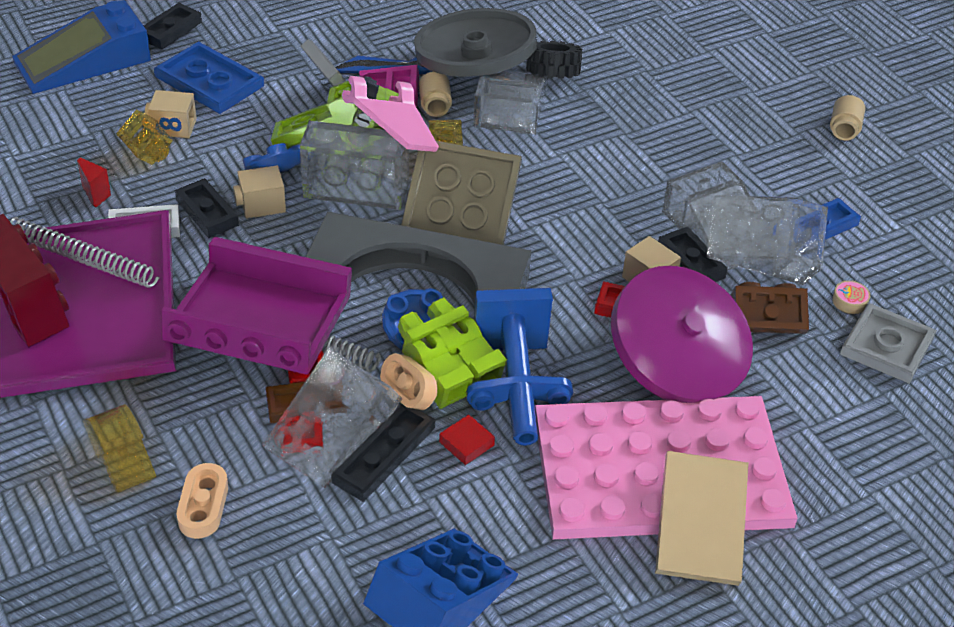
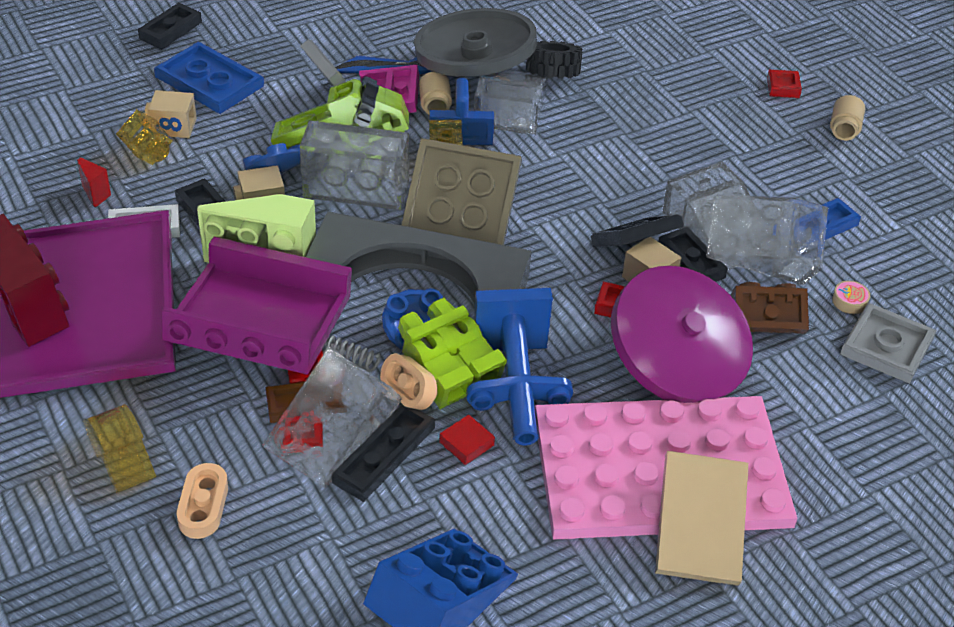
light grey piece [10,217,159,288] -> none
blue slope [12,0,151,94] -> none
bright pink flag [342,76,439,152] -> none
none -> yellowish green slope [197,194,316,263]
none -> blue plate [429,78,494,145]
none -> black tile [591,214,684,247]
none -> red tile [767,70,802,98]

